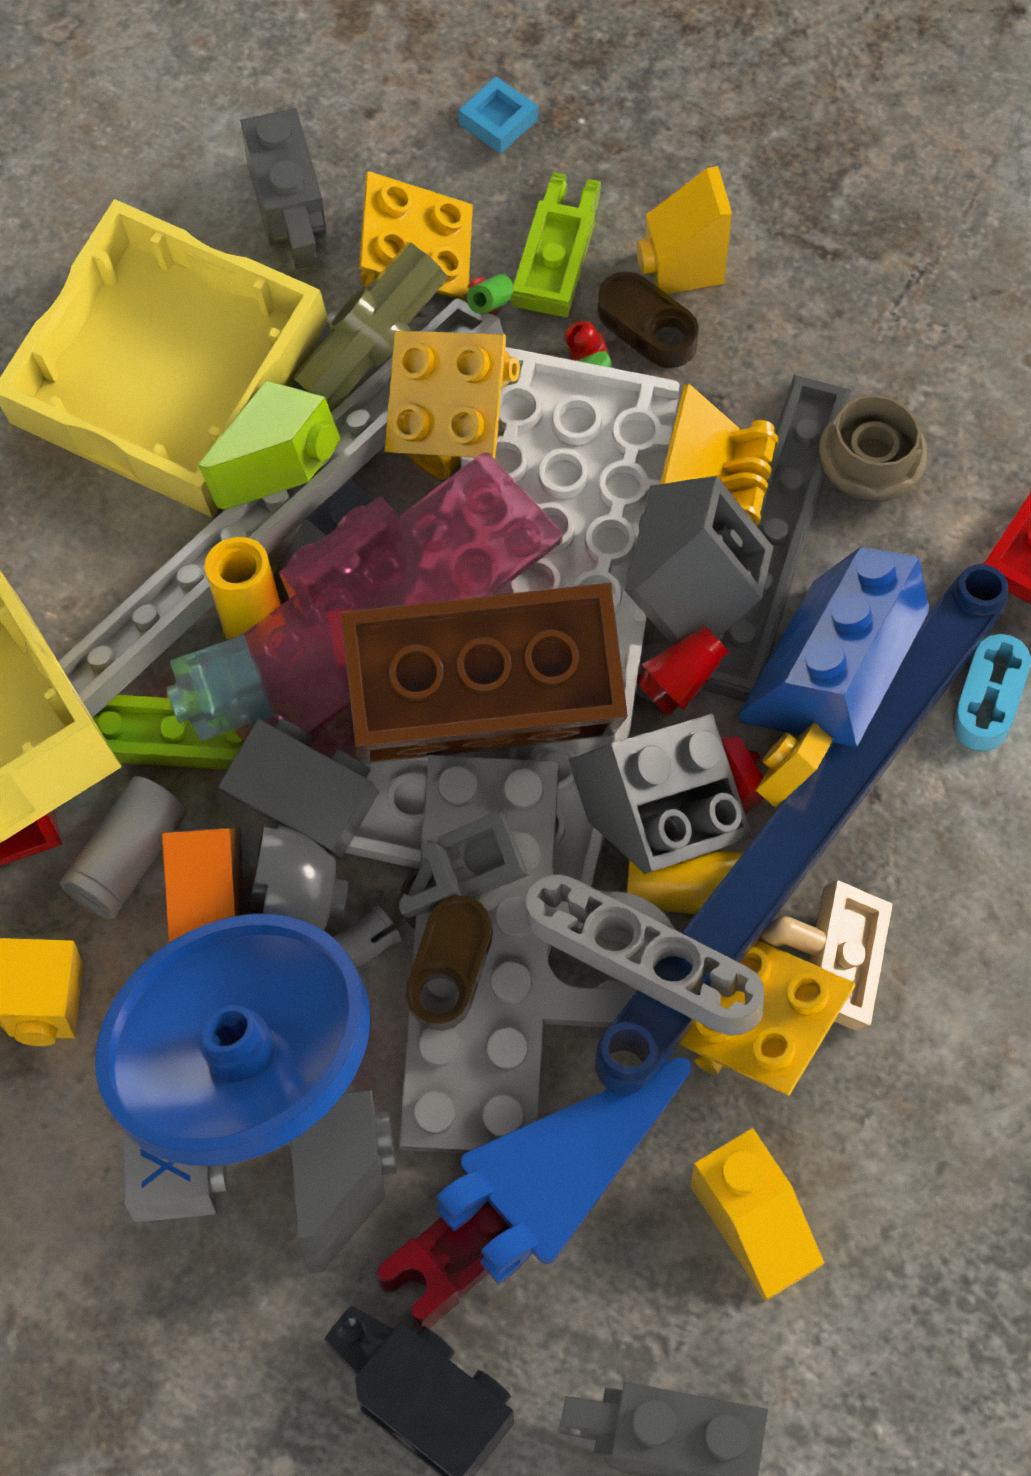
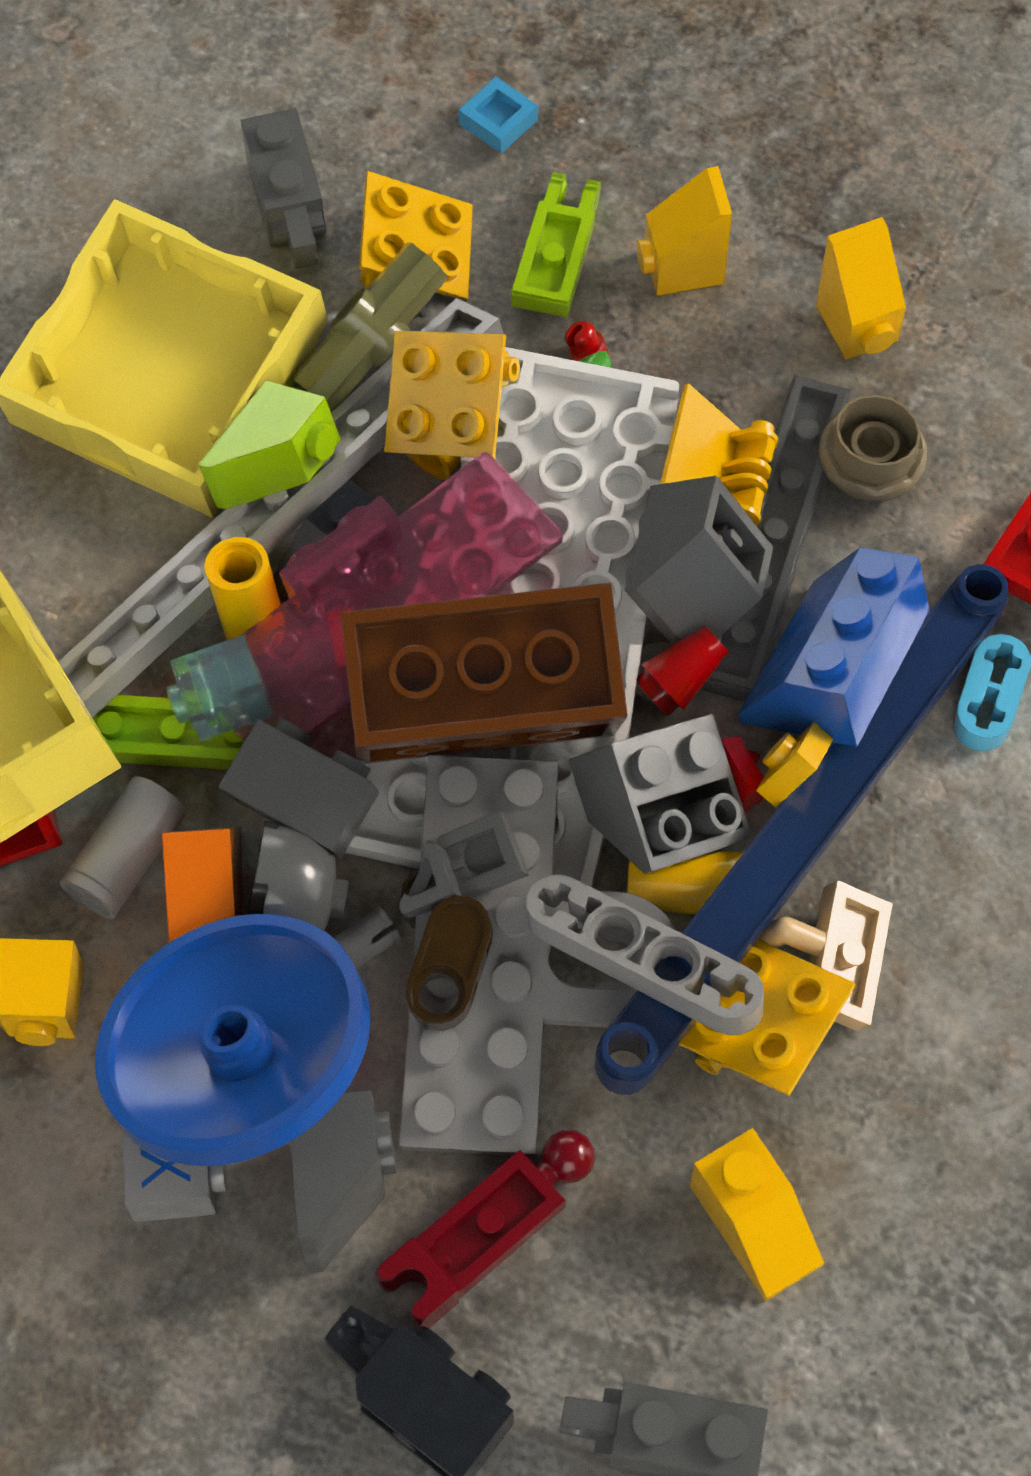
blue flag [436,1057,691,1285] -> none
bright green arm [464,273,513,315] -> none
dark brown piece [598,271,699,368] -> none
none -> yellow slope [816,217,906,360]

